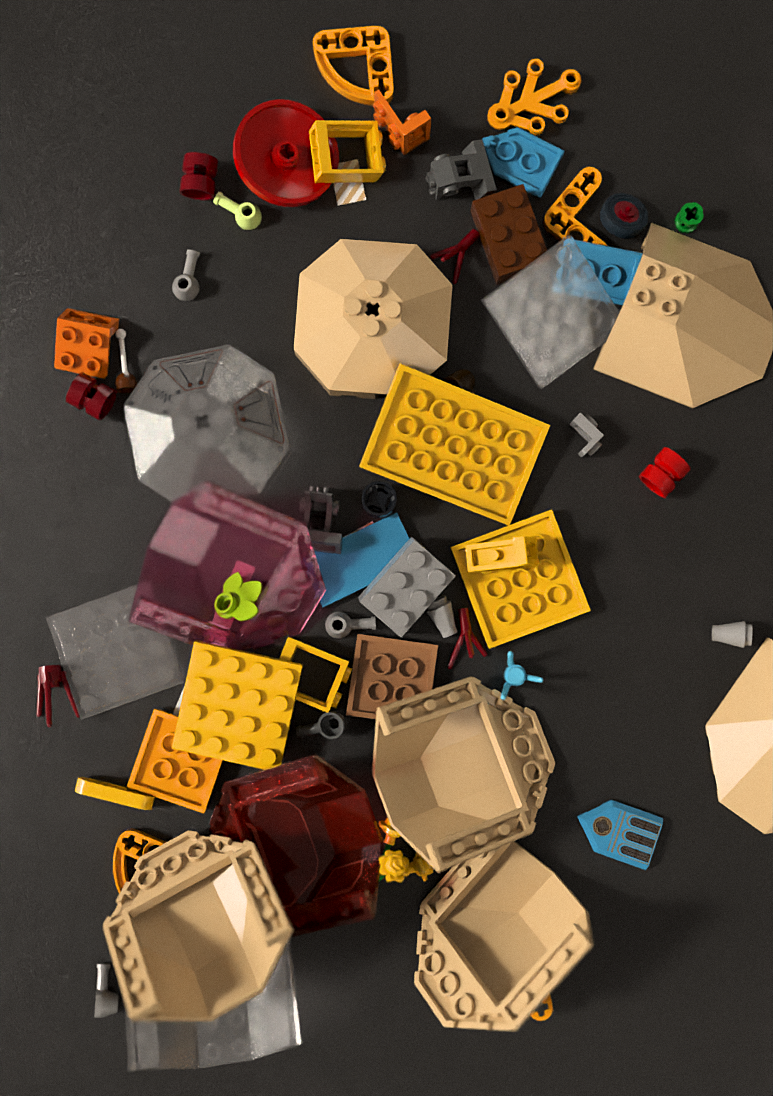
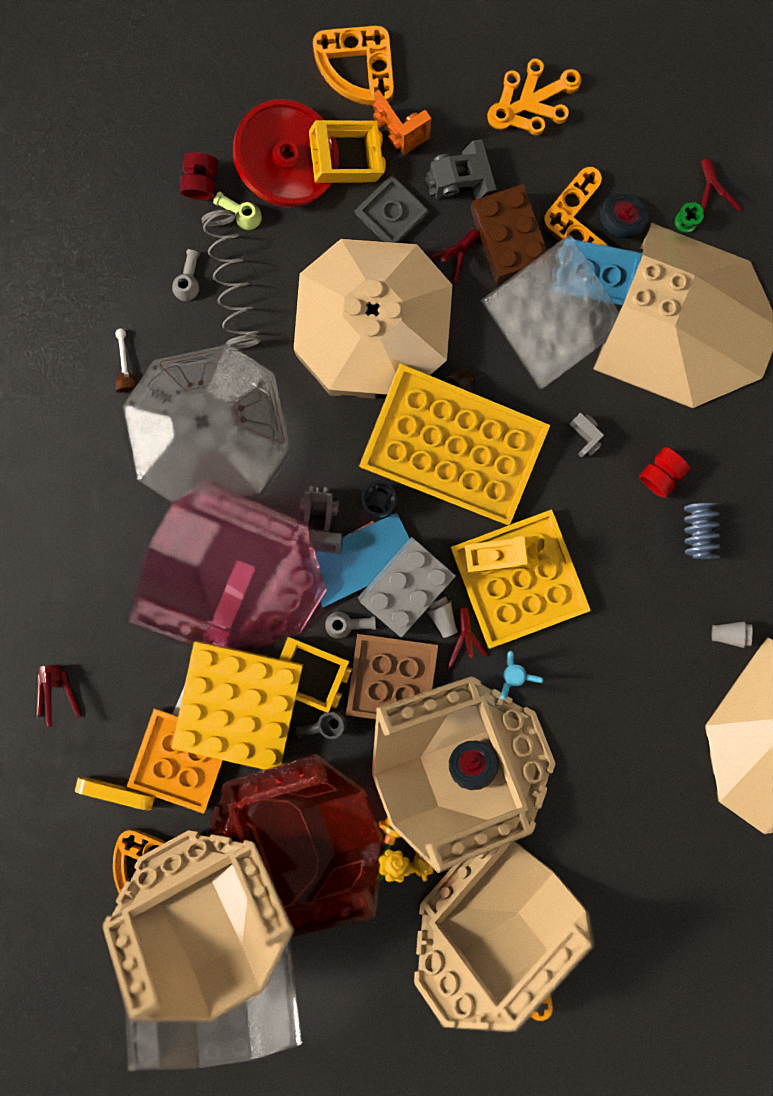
clear plate [46,581,185,720] -> none
orange bracket [54,308,119,379] -> none
dark red wheel [66,372,117,421] -> none
light grey bar [94,963,118,1018] -> none
lime plate [214,572,263,621] -> none
sticker [333,159,366,205] -> none
dark azure tile [482,127,565,198] -> none
dark azure tile [577,800,663,870] -> none
none -> light grey piece [201,210,261,349]
none -> dark grey tile [355,174,429,243]
none -> black wheel [449,740,498,791]
none -> sand blue piece [684,503,720,559]
none -> dark red plant [701,158,741,214]

